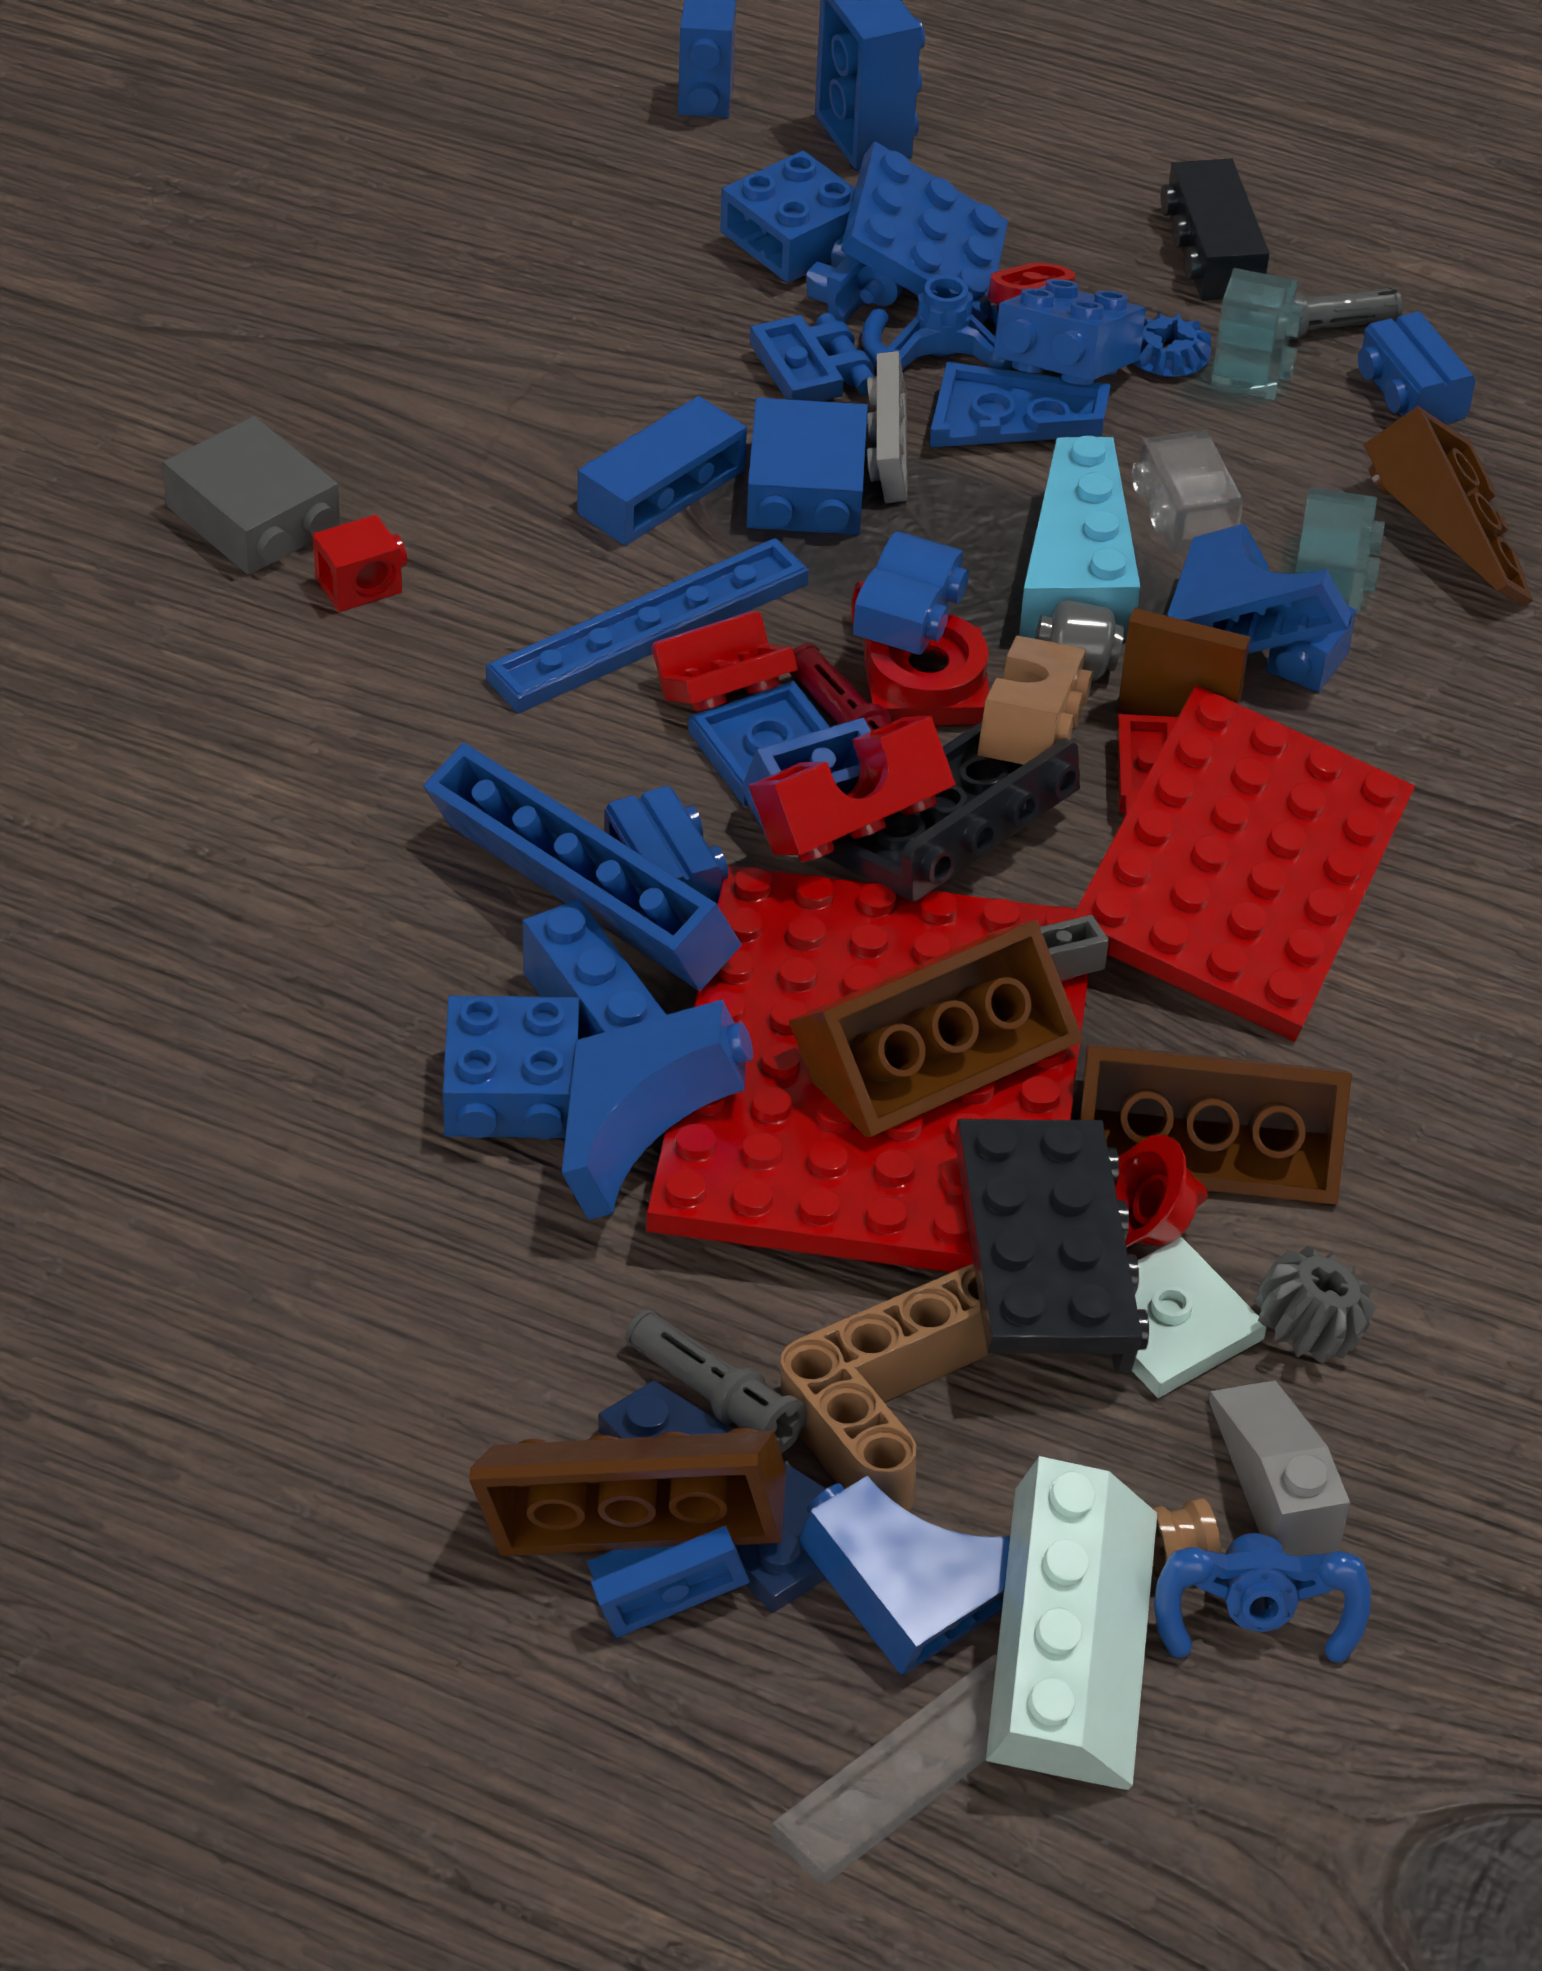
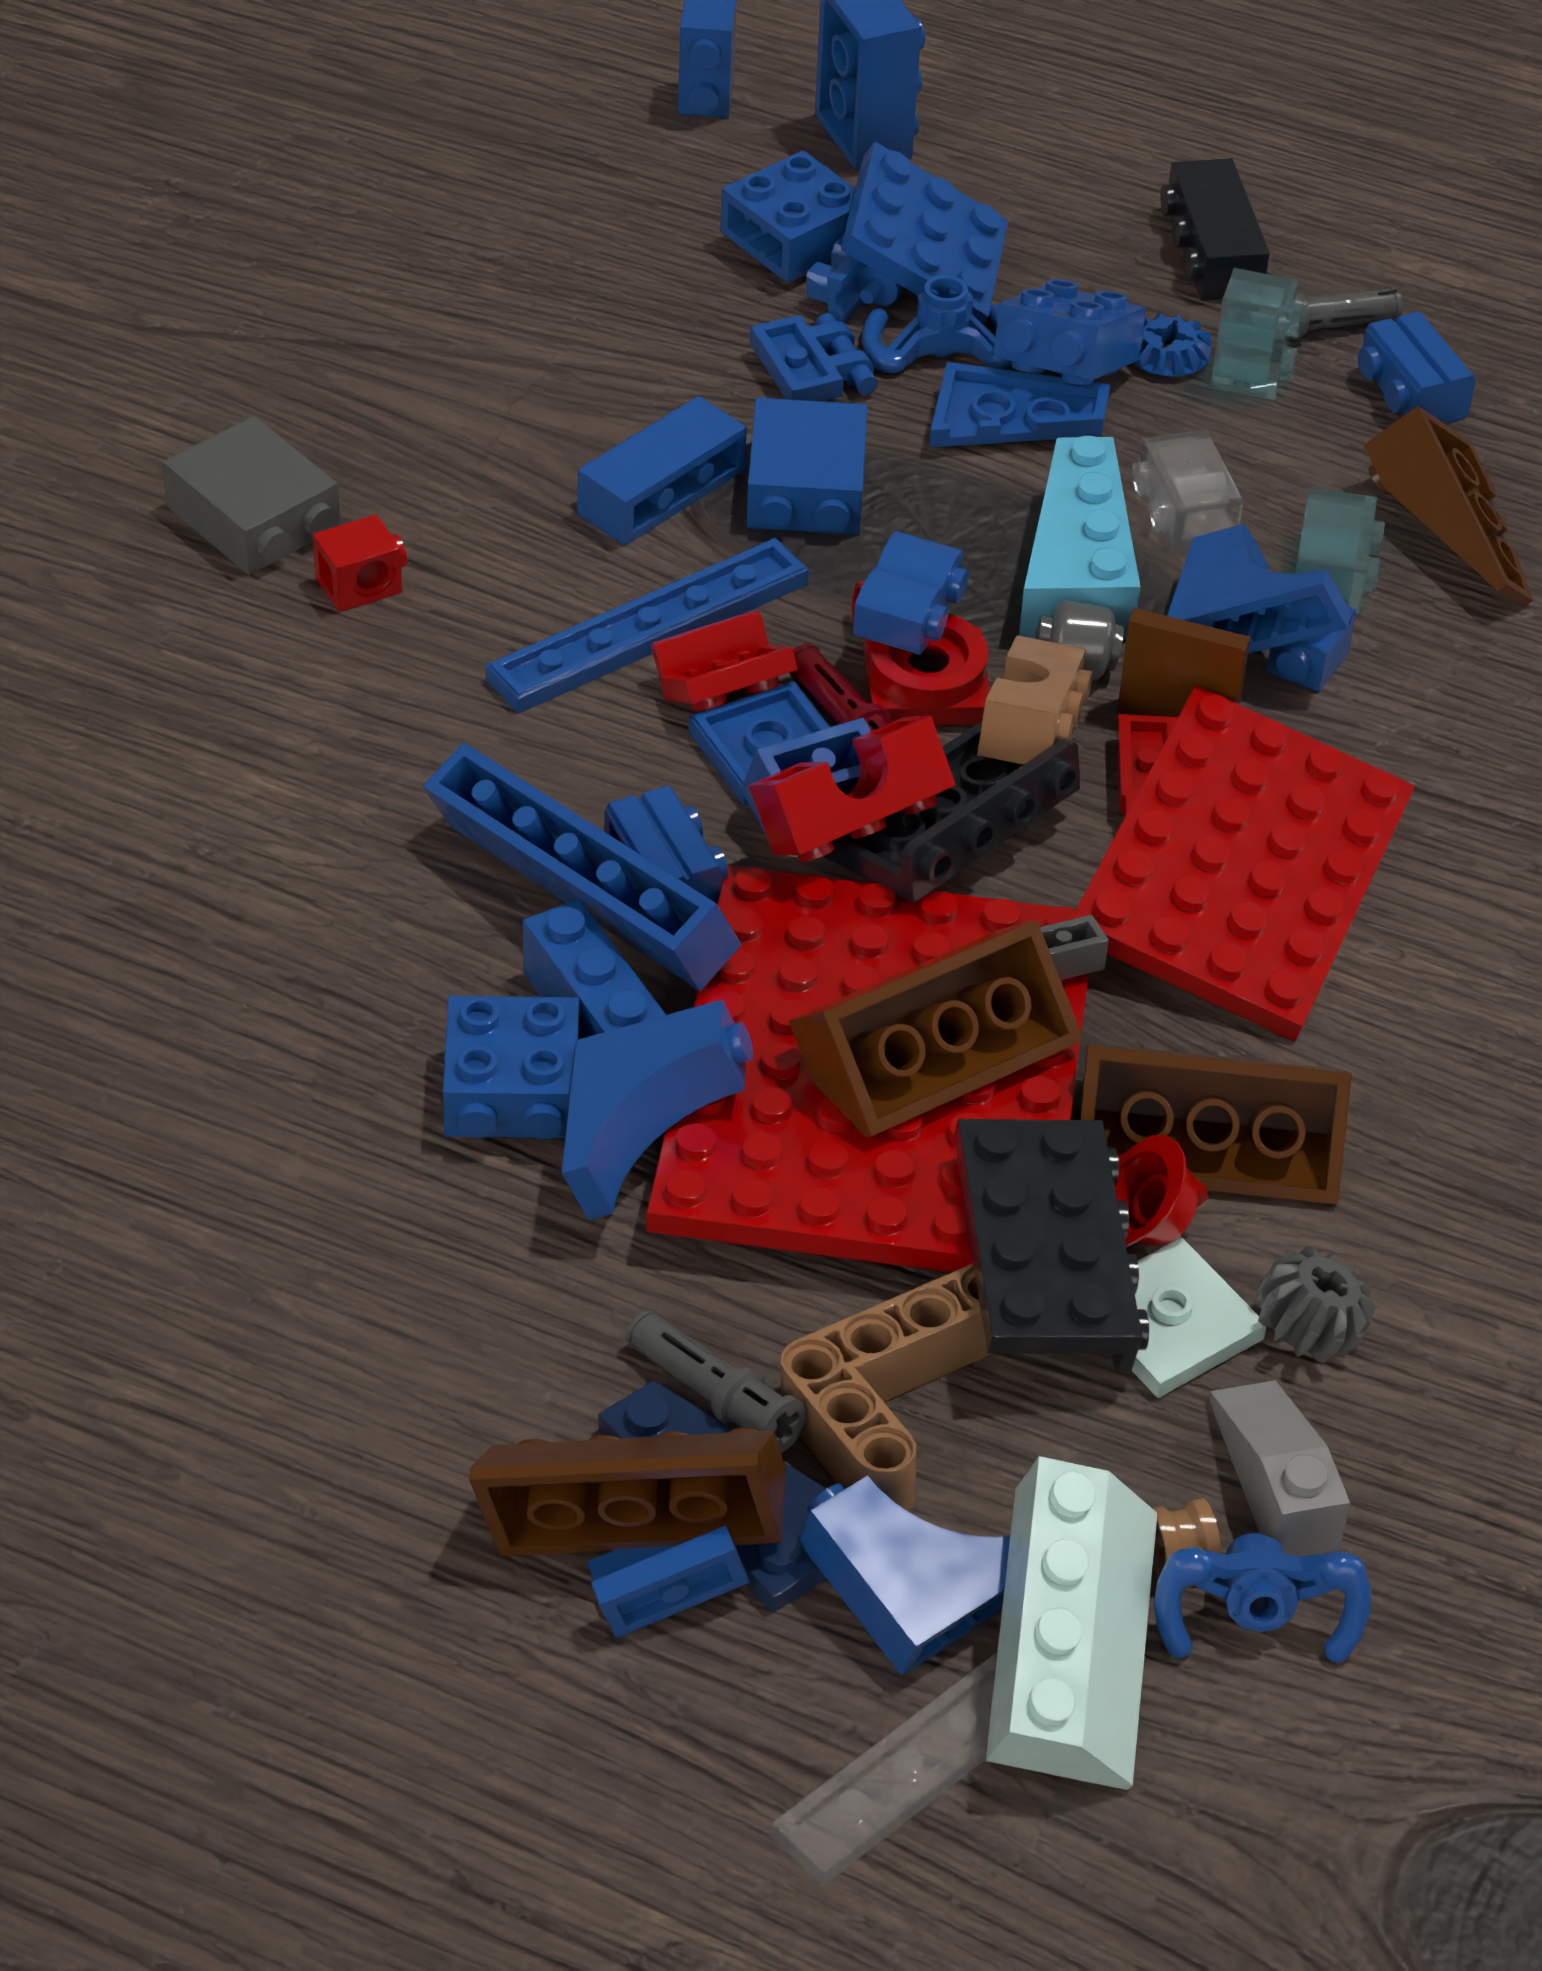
light grey plate [867,351,907,503] -> none
red plate [987,262,1076,312] -> none

